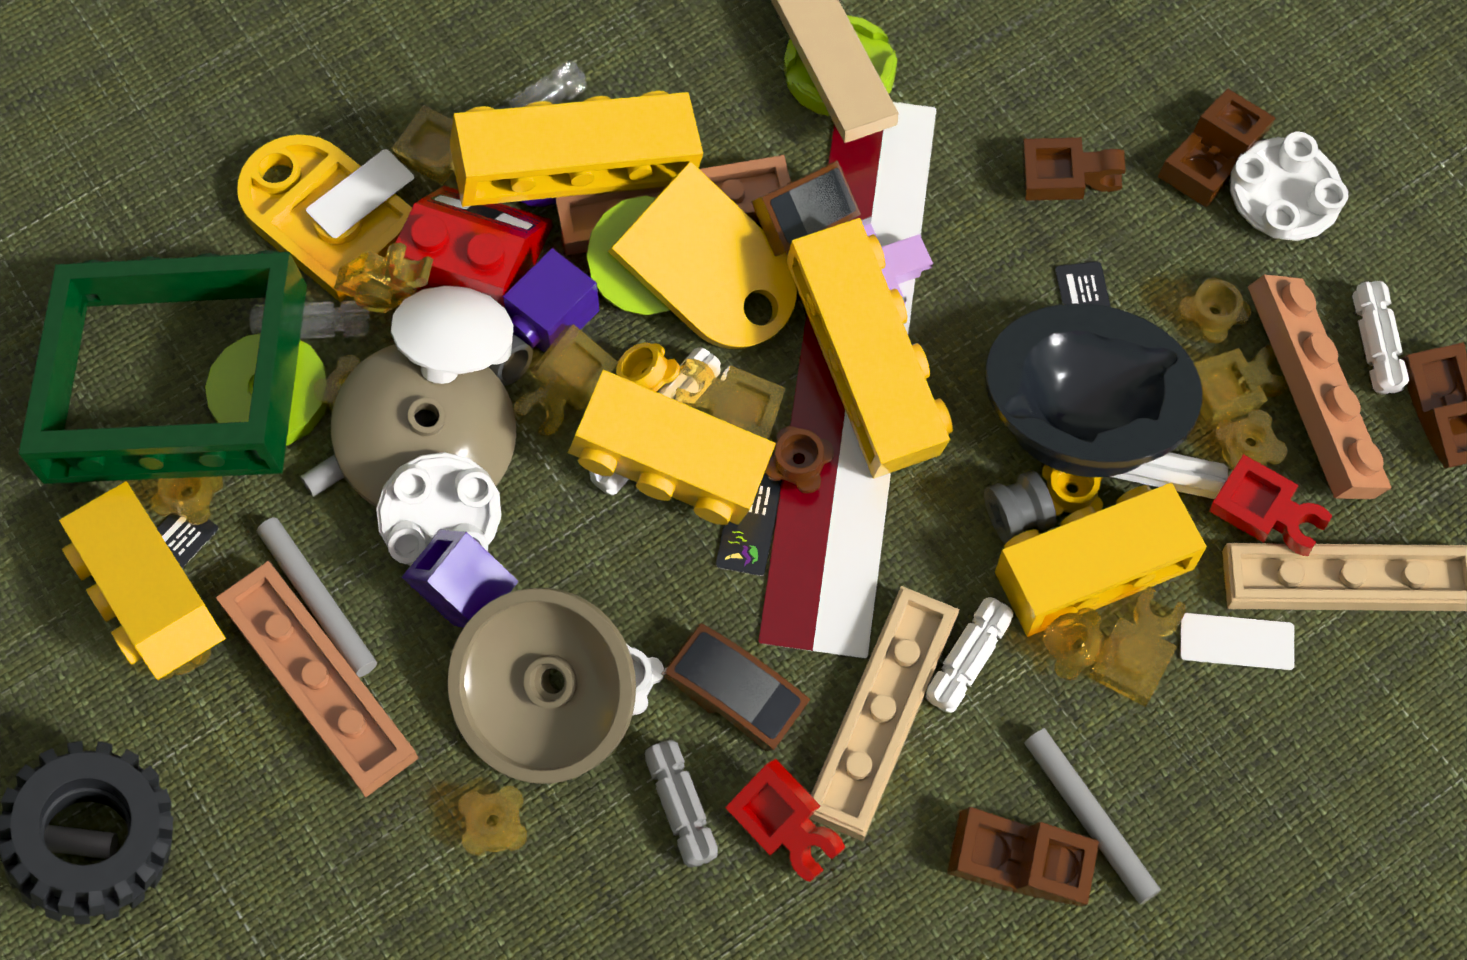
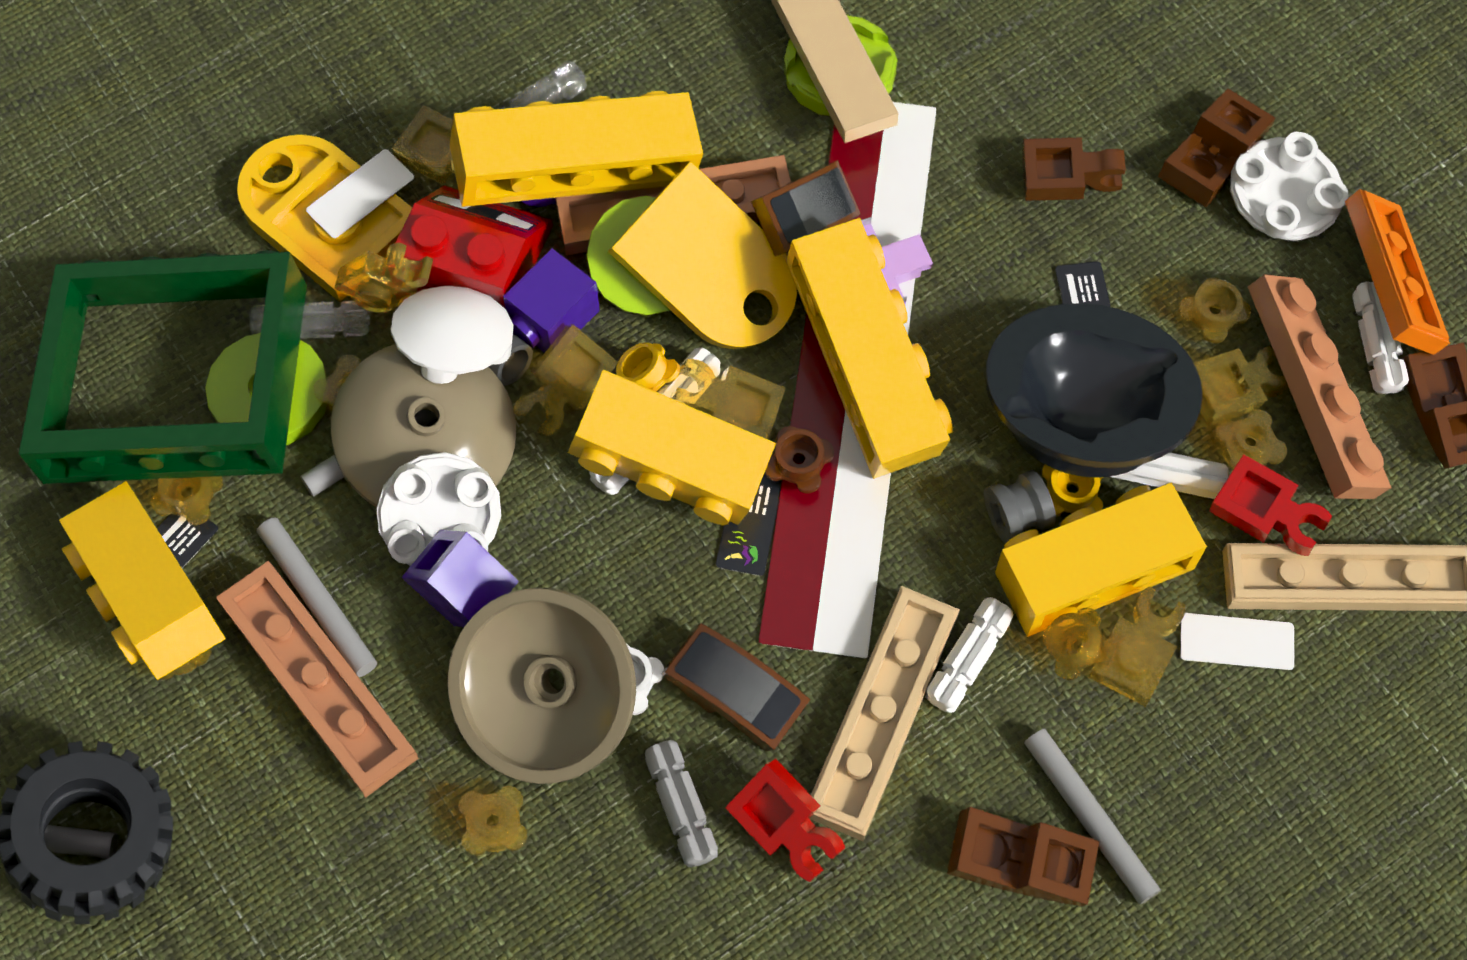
none -> orange tile [1345,189,1450,355]

